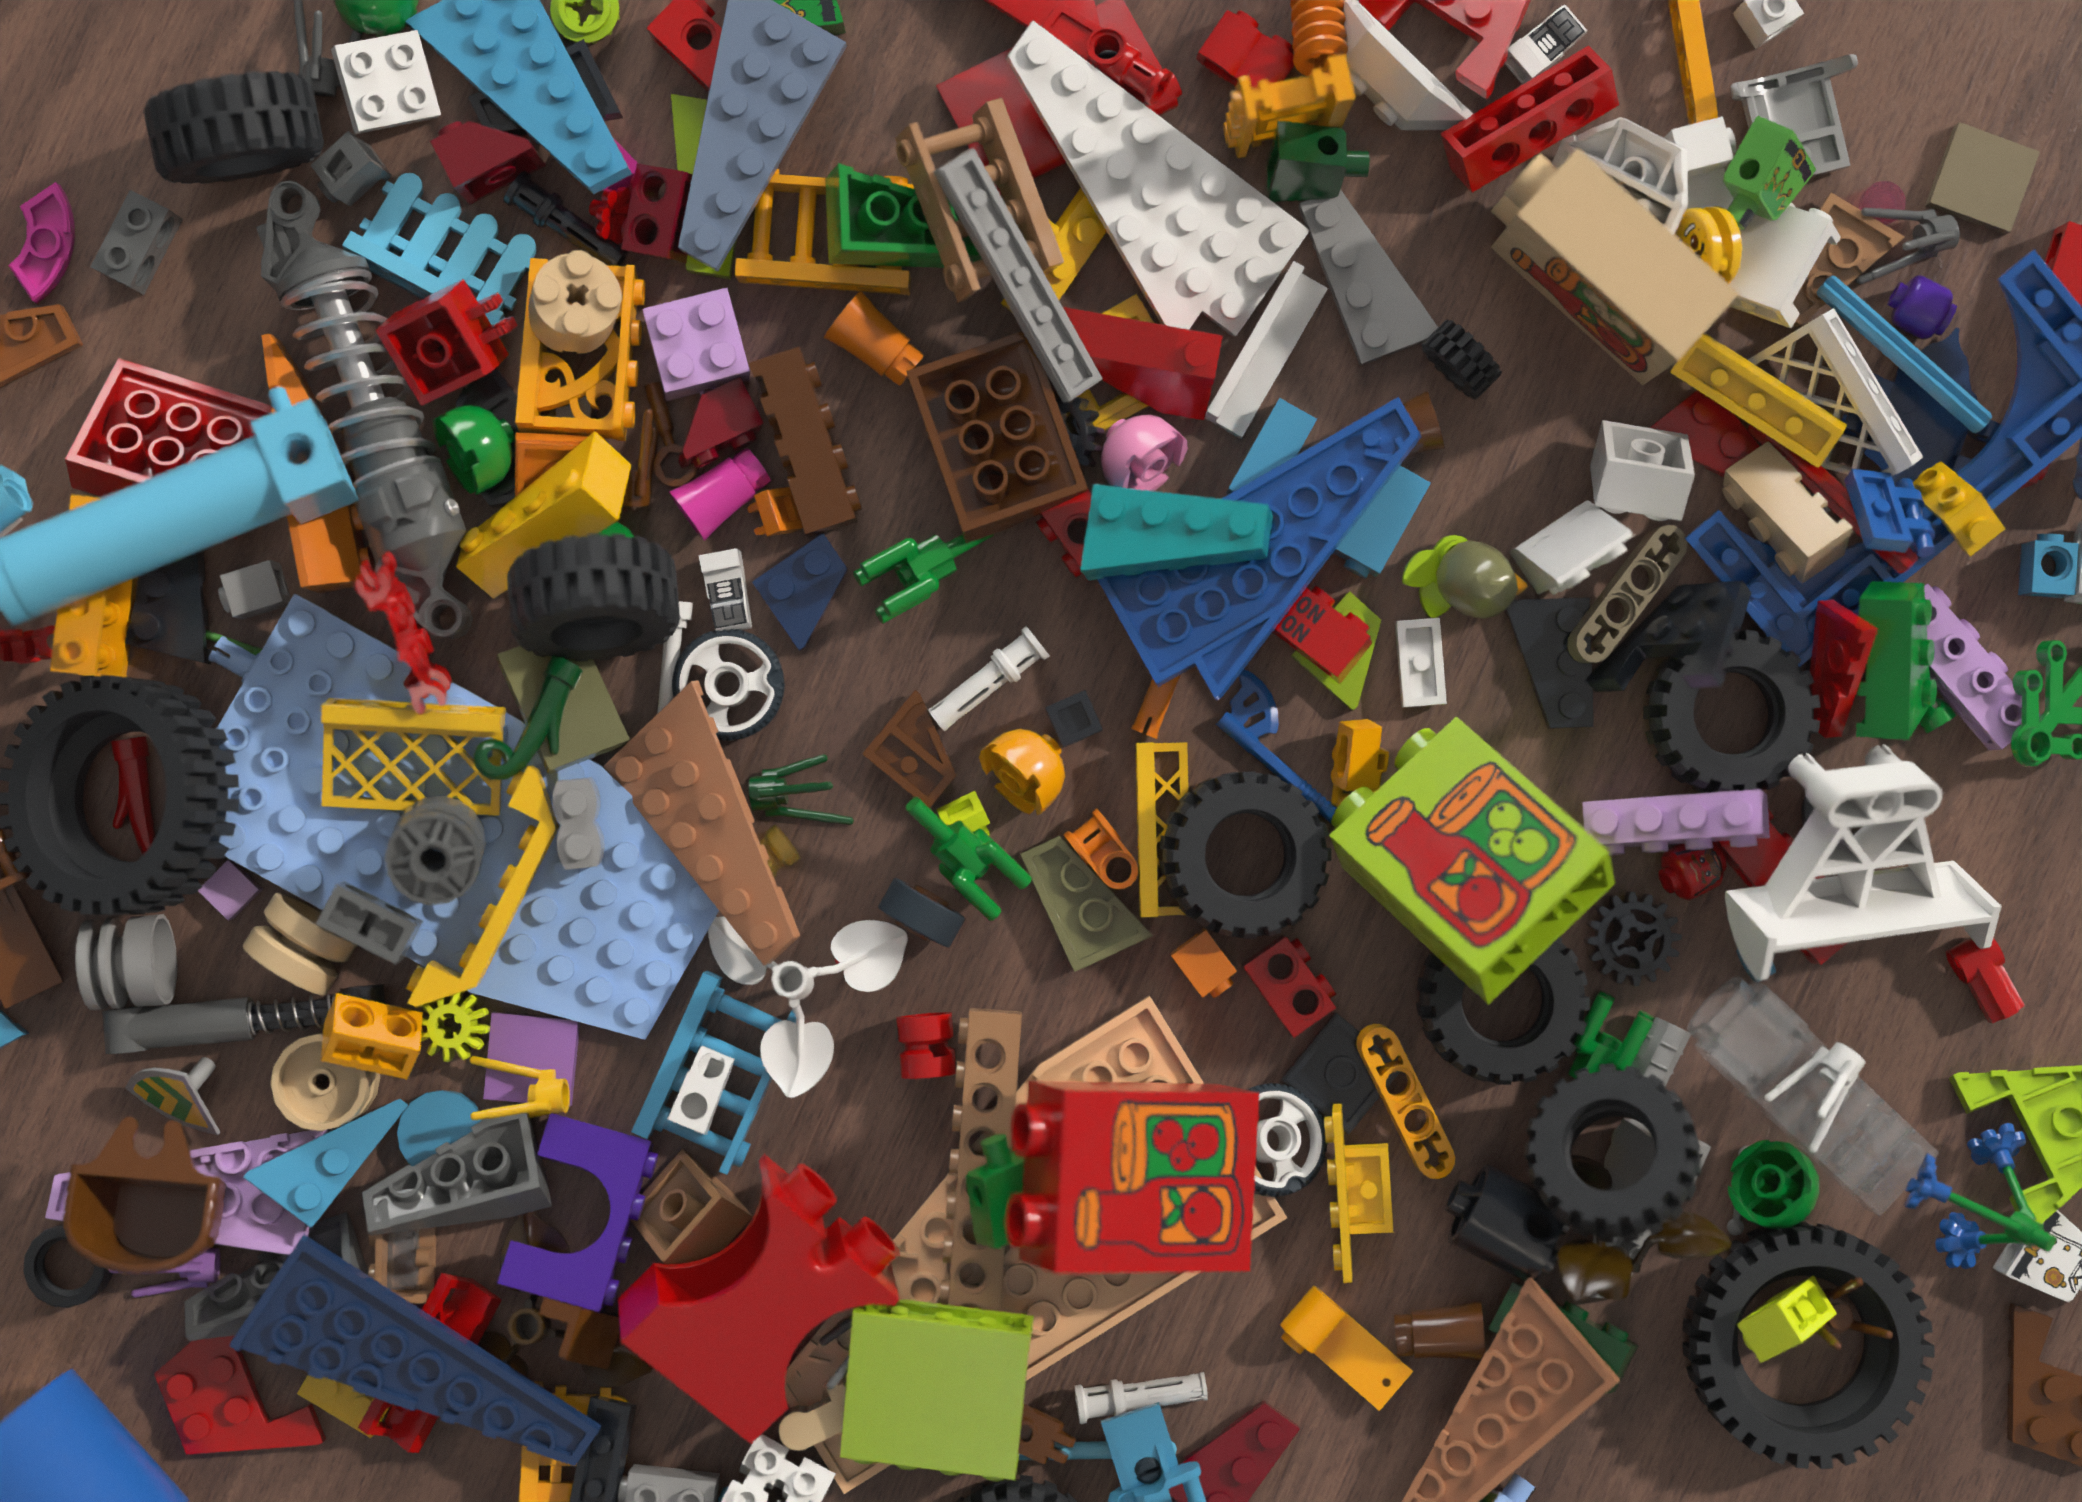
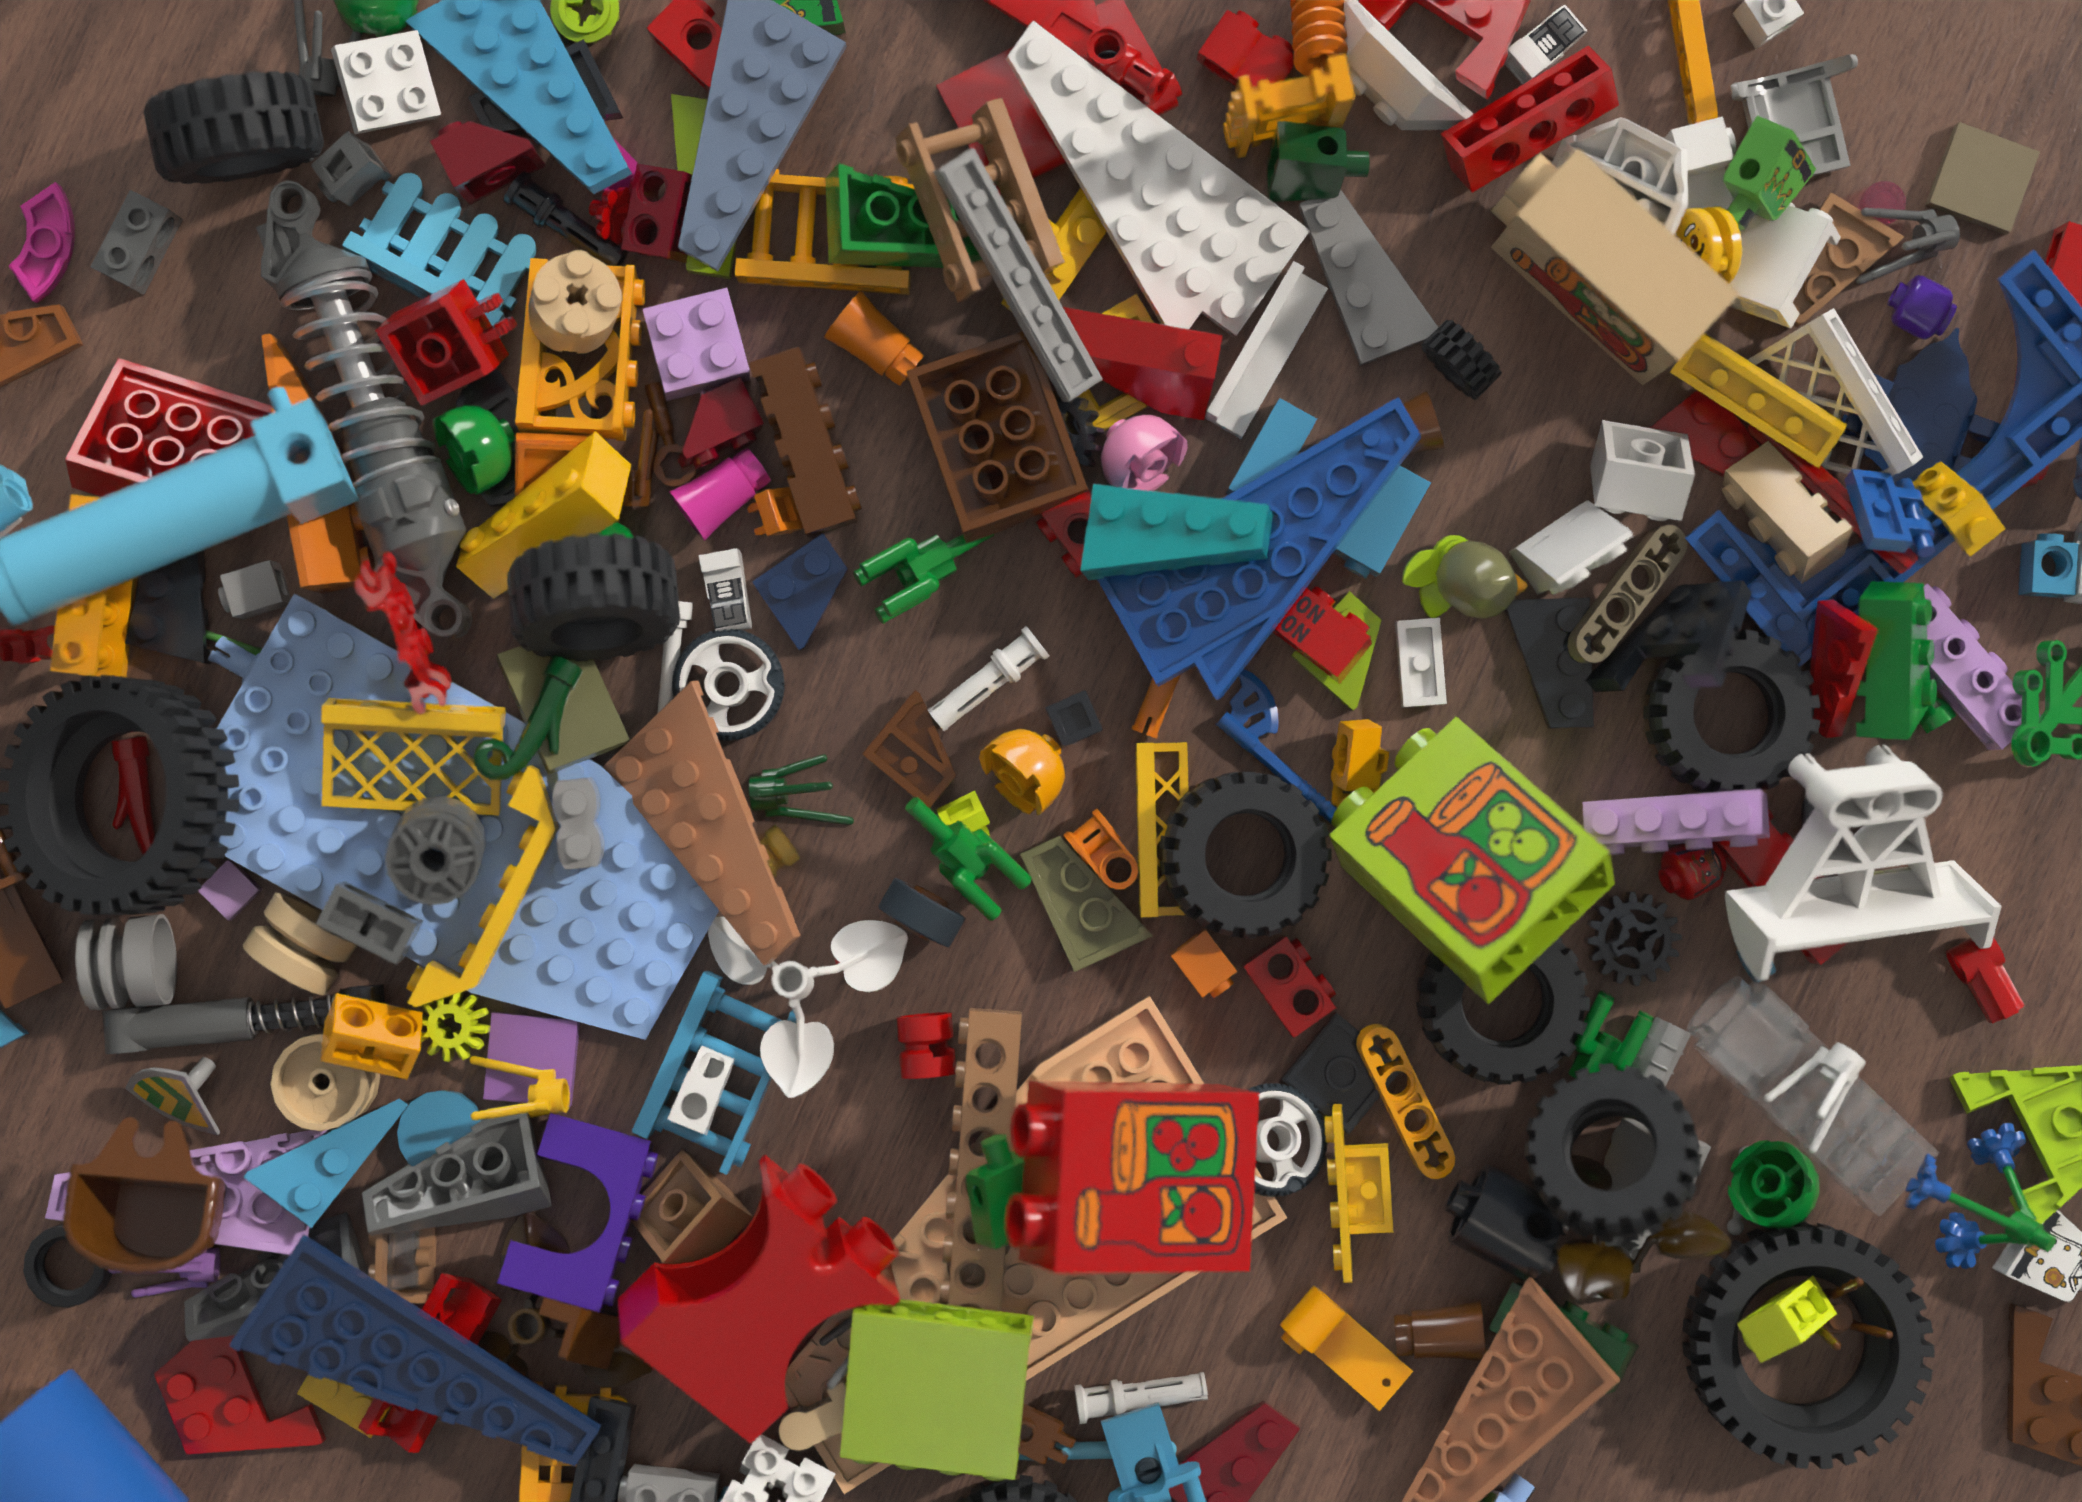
dark azure axle [1816,275,1992,433] -> none

